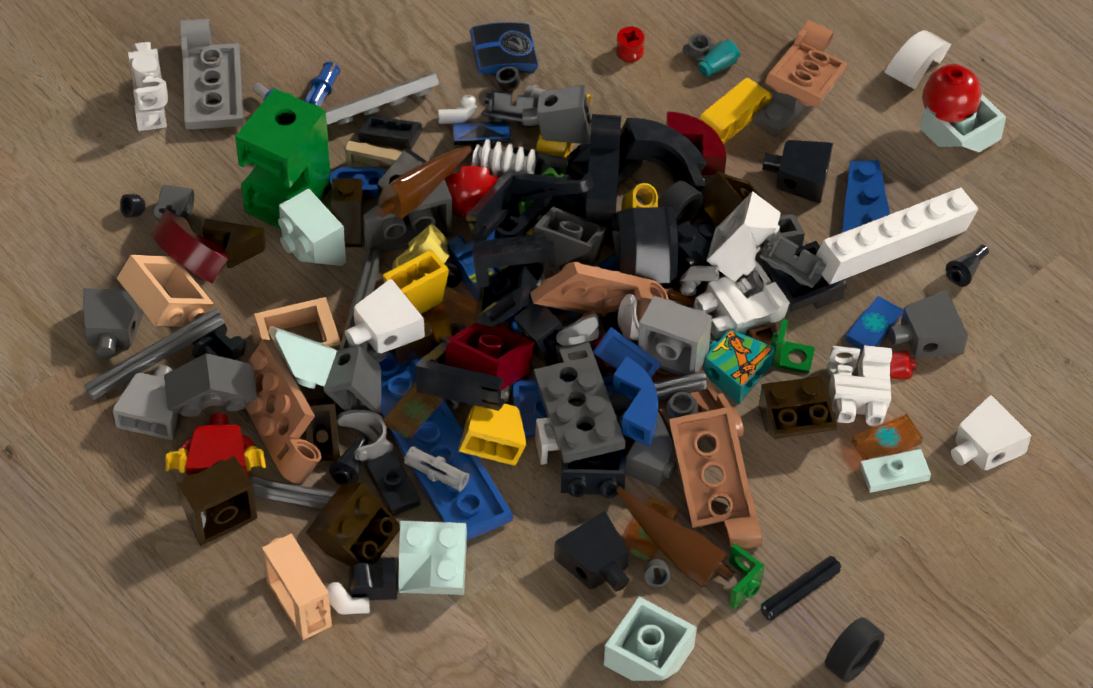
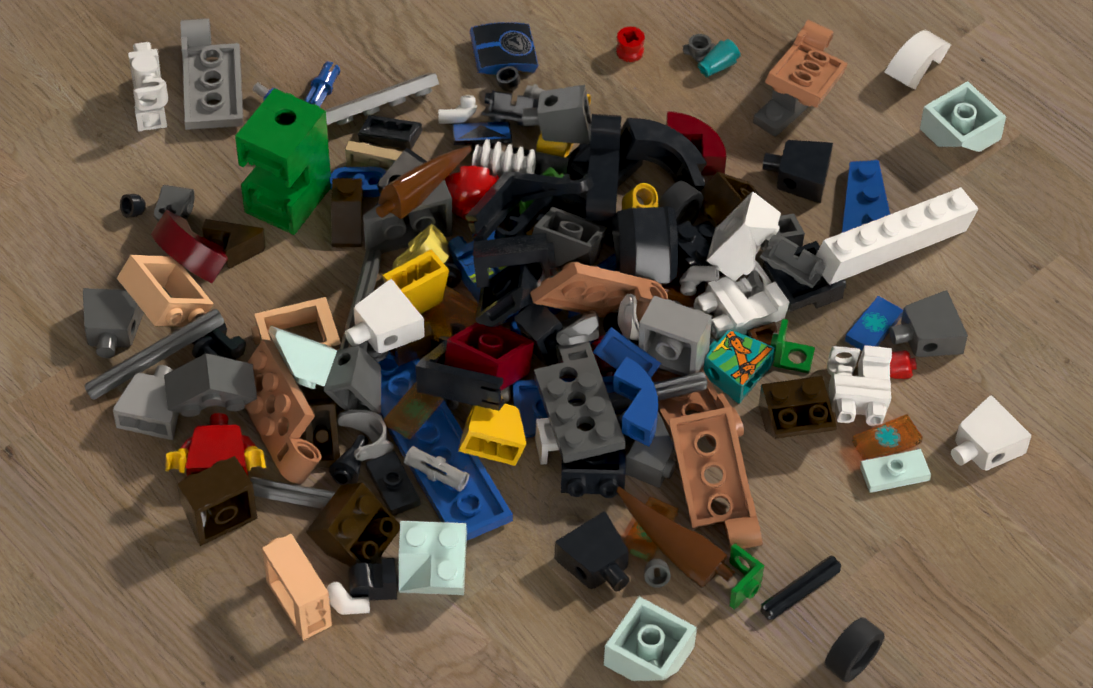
light aqua slope [278,189,346,266] -> none
dark grey plate [667,392,698,419] -> none
yellow beam [699,78,772,144] -> none
red cylinder [922,64,982,122] -> none
black cone [946,245,989,287] -> none

